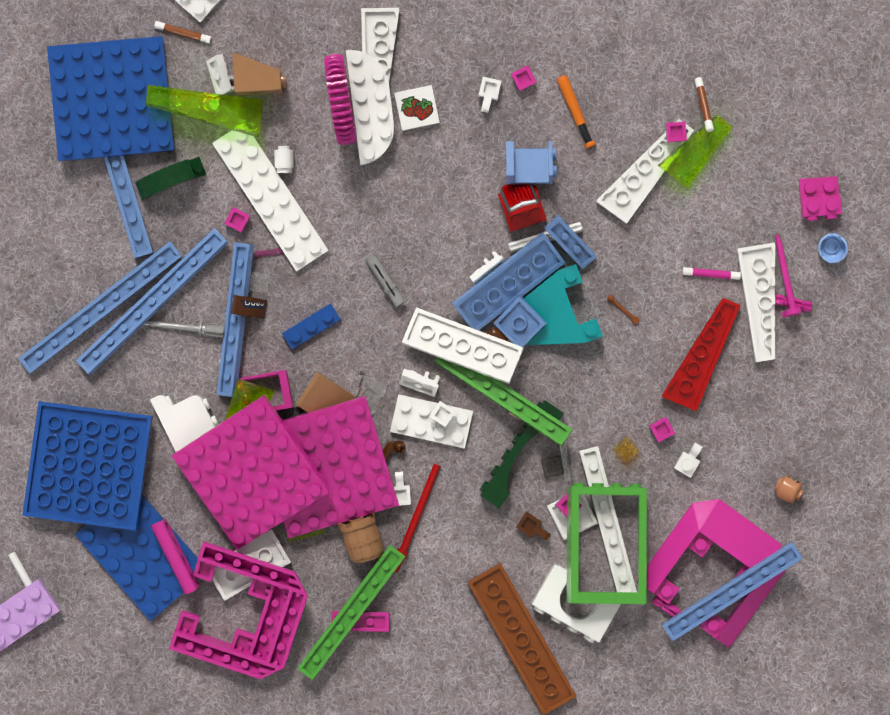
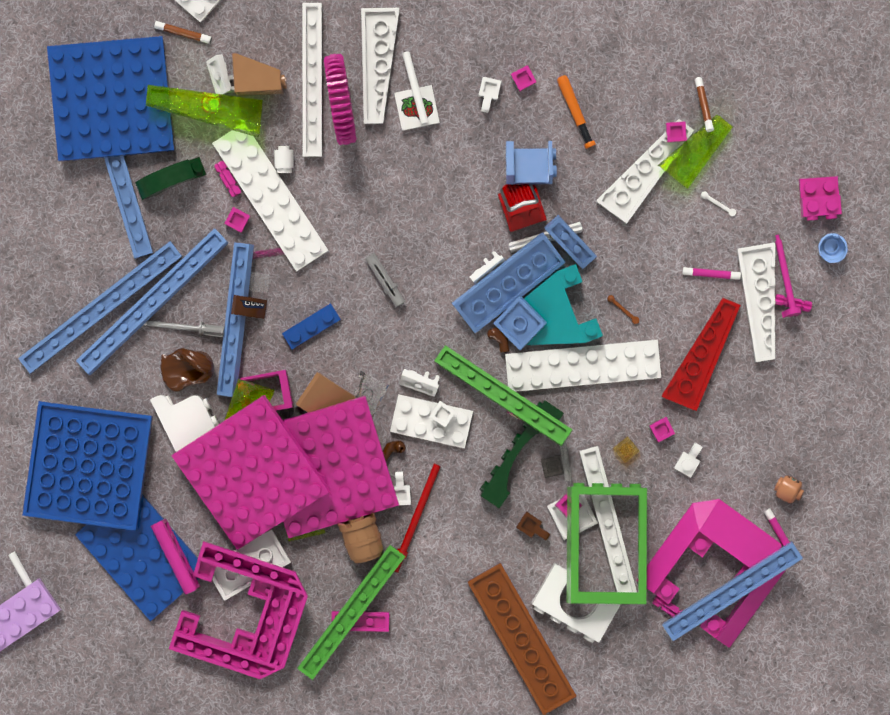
white plate [346,50,394,165] -> none
white plate [402,307,524,384] -> none
none -> reddish brown piece [160,348,214,392]
none -> dark pink axle [214,161,241,197]
none -> white plate [302,3,322,157]
none -> white bar [402,52,429,125]
none -> white plate [505,340,661,392]
none -> white hinge [701,191,736,216]
none -> dark pink bar [764,508,790,546]

